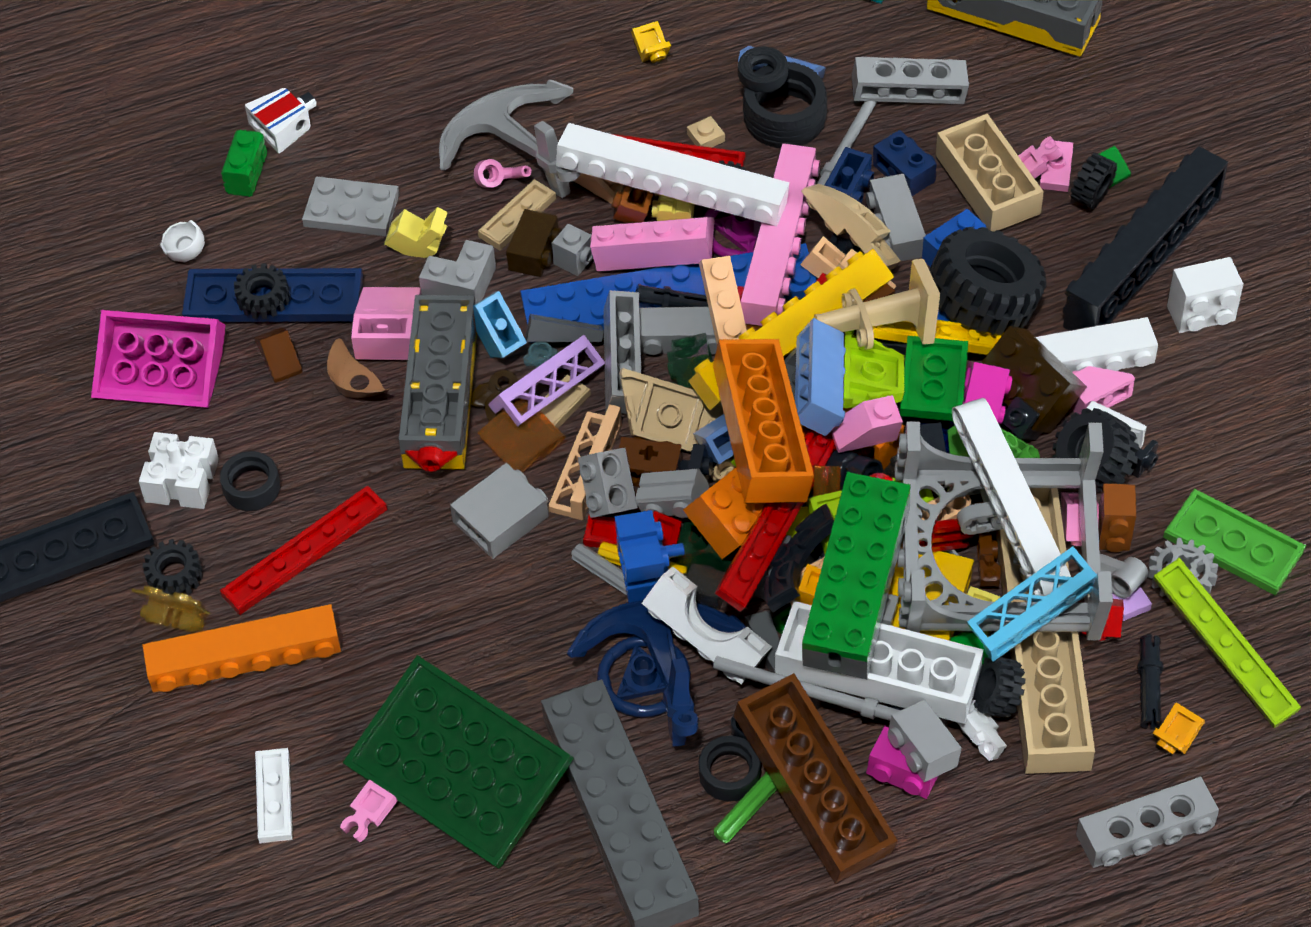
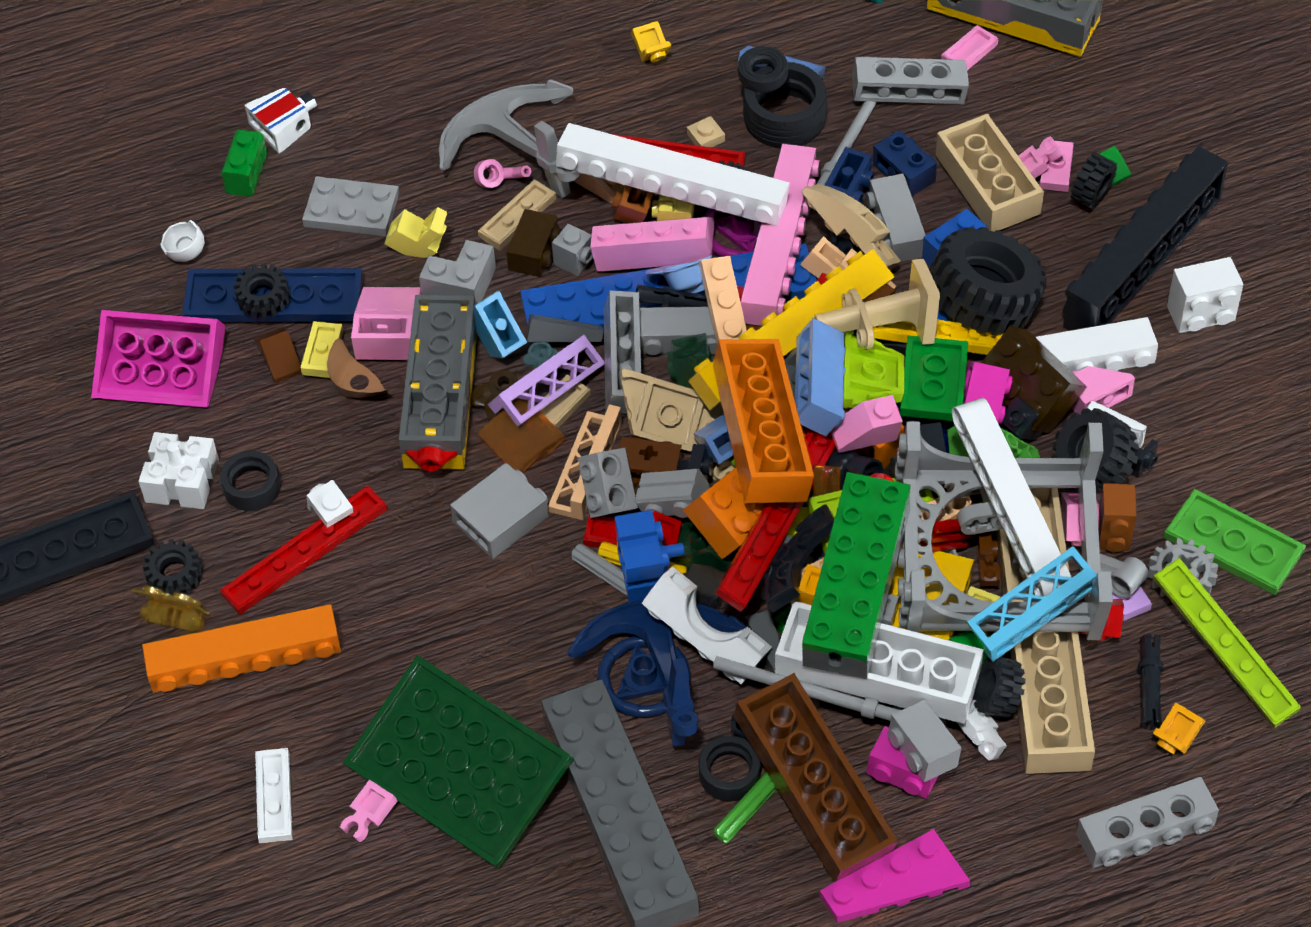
none -> light yellow plate [301,321,344,378]
none -> white bracket [307,480,353,528]
none -> light blue piece [645,255,712,293]
none -> dark pink wing [819,829,970,923]
none -> bright pink tile [941,25,998,70]

